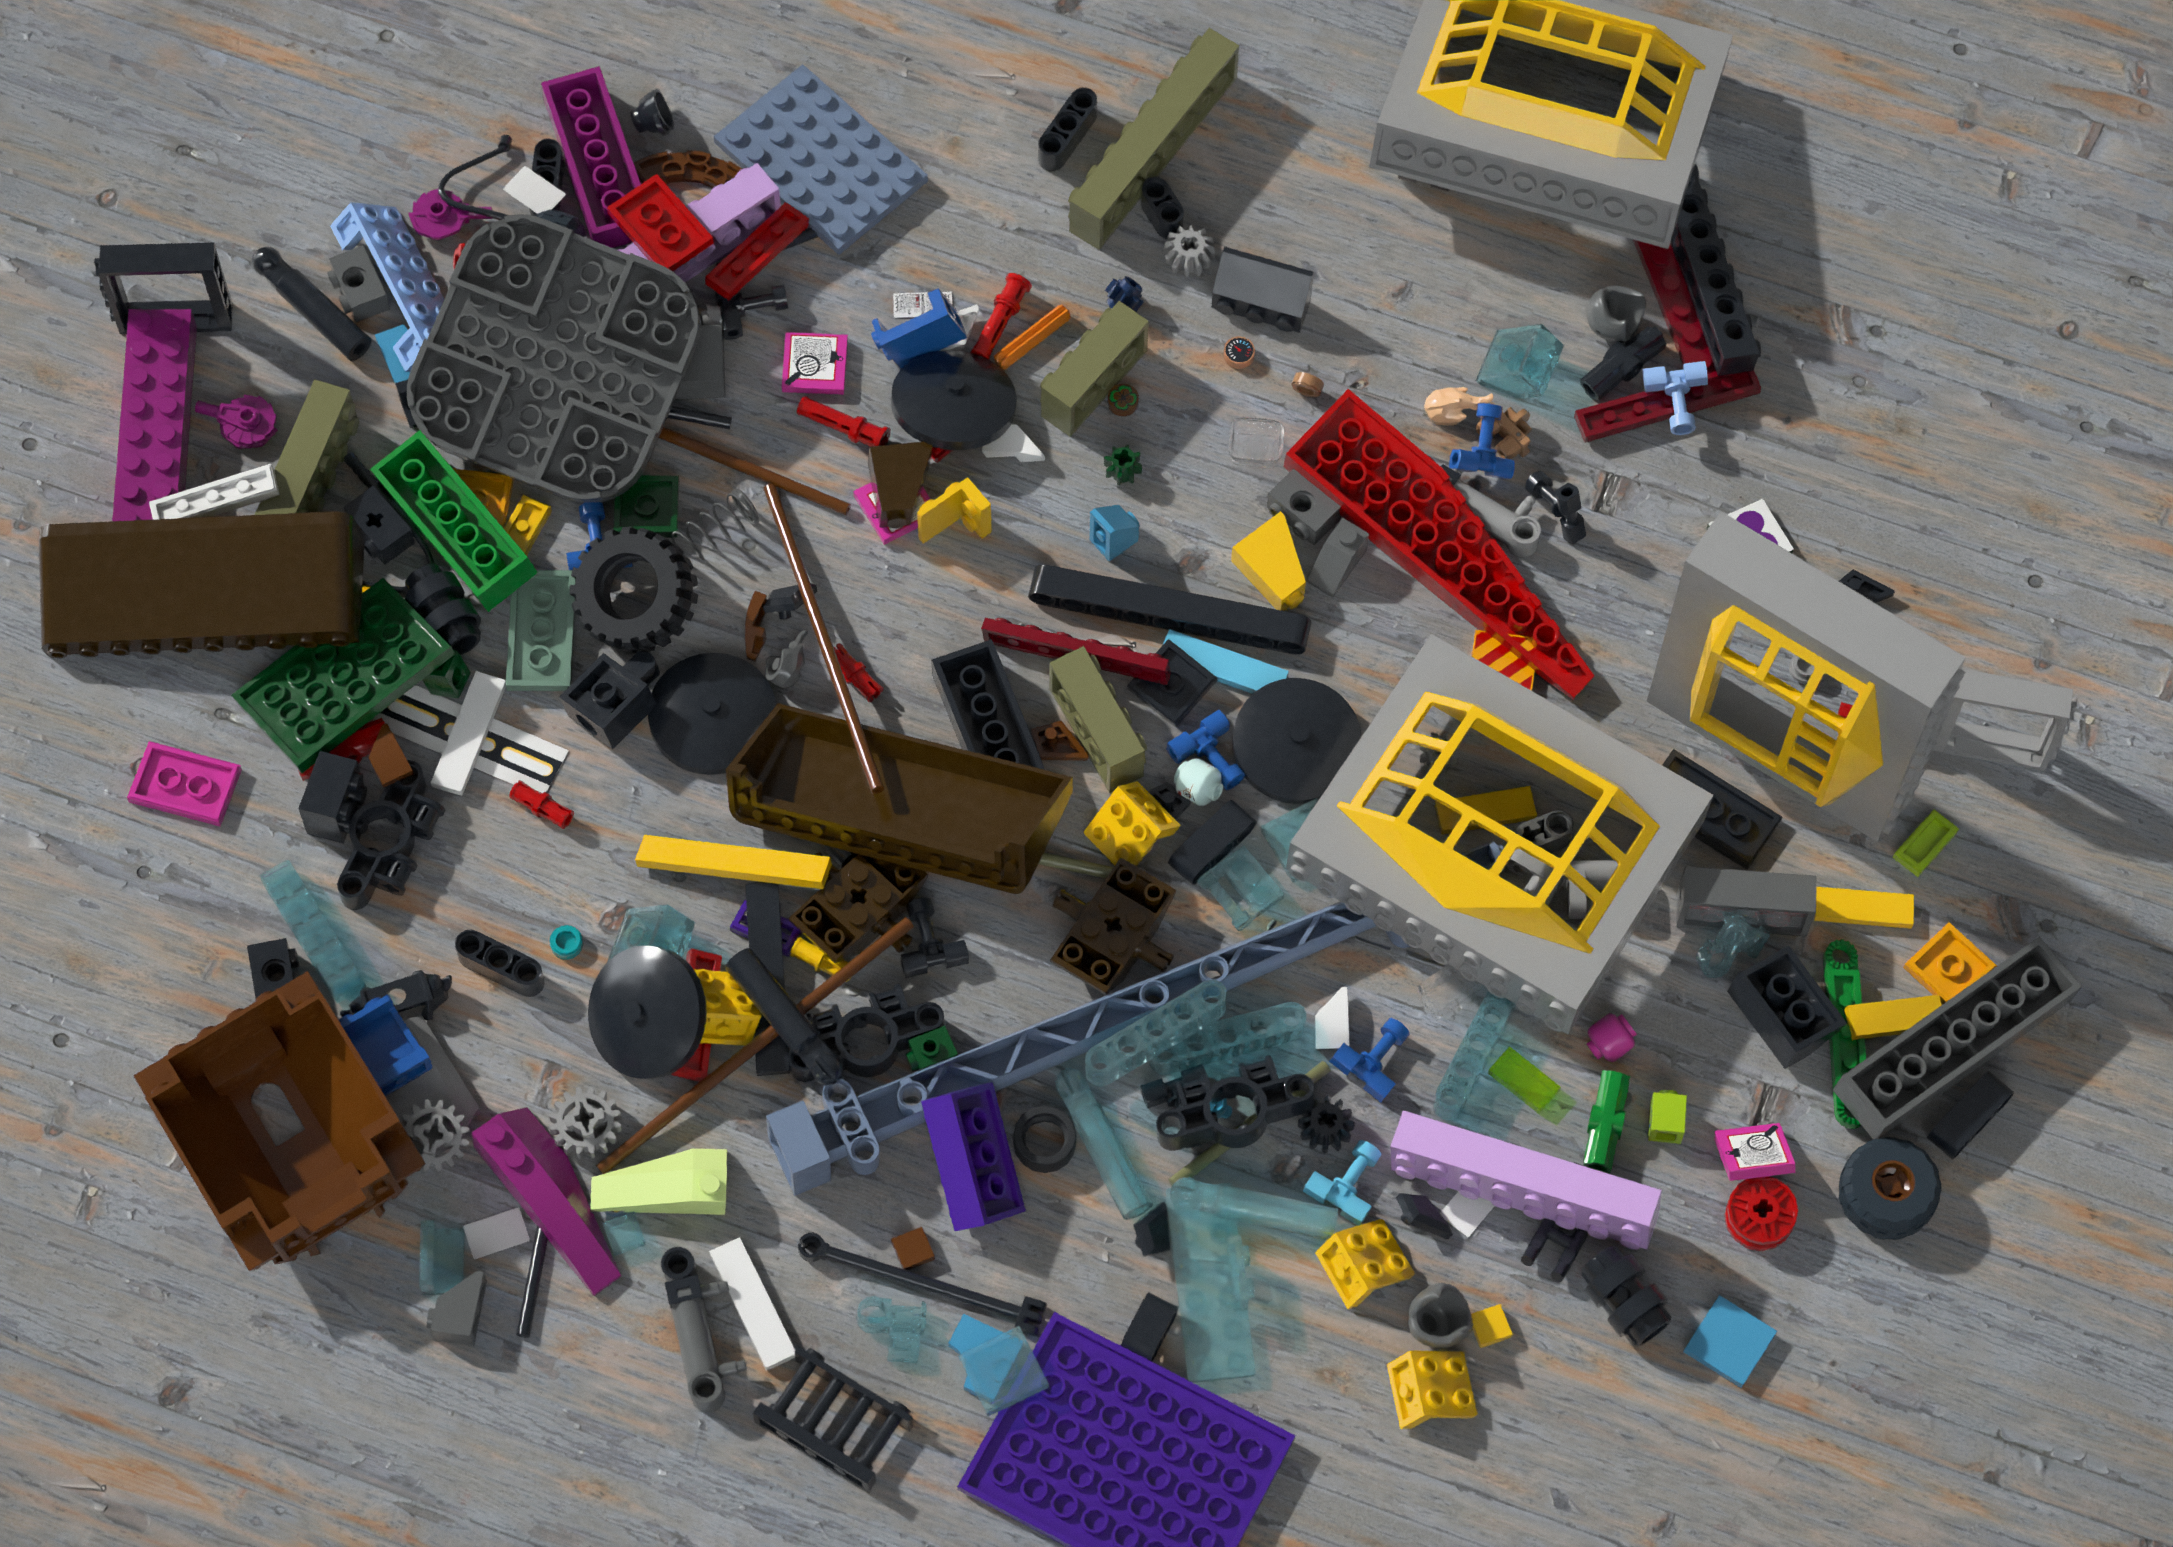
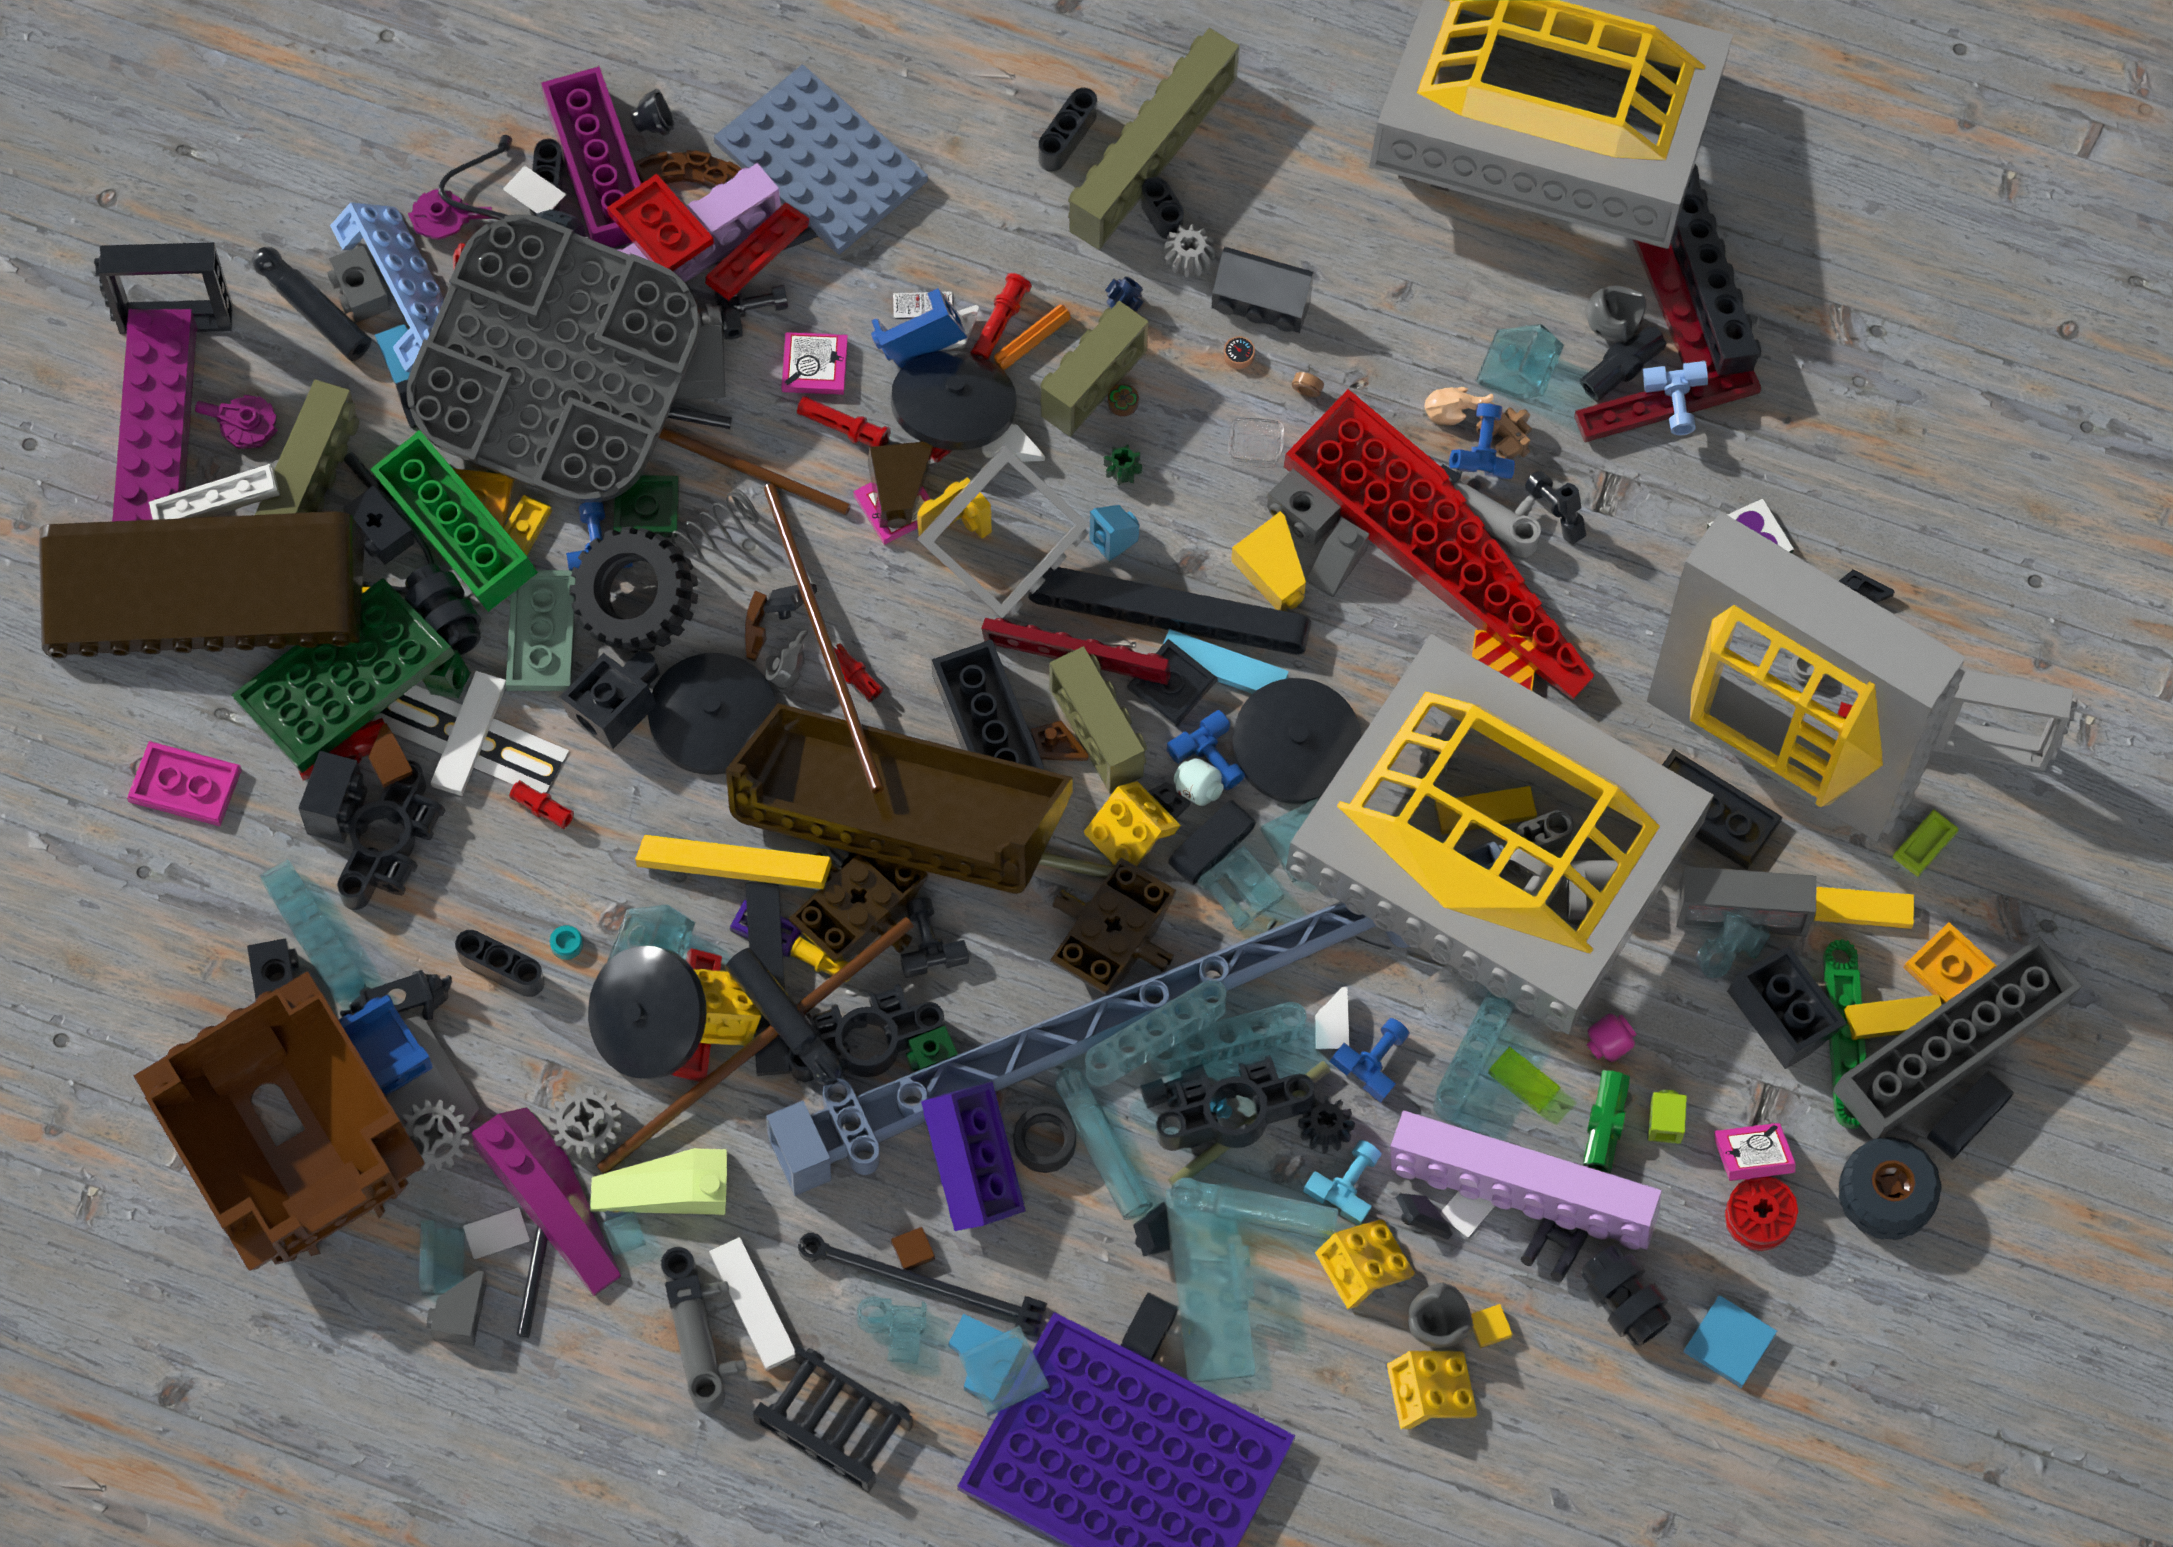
none -> light grey window [917,445,1090,618]

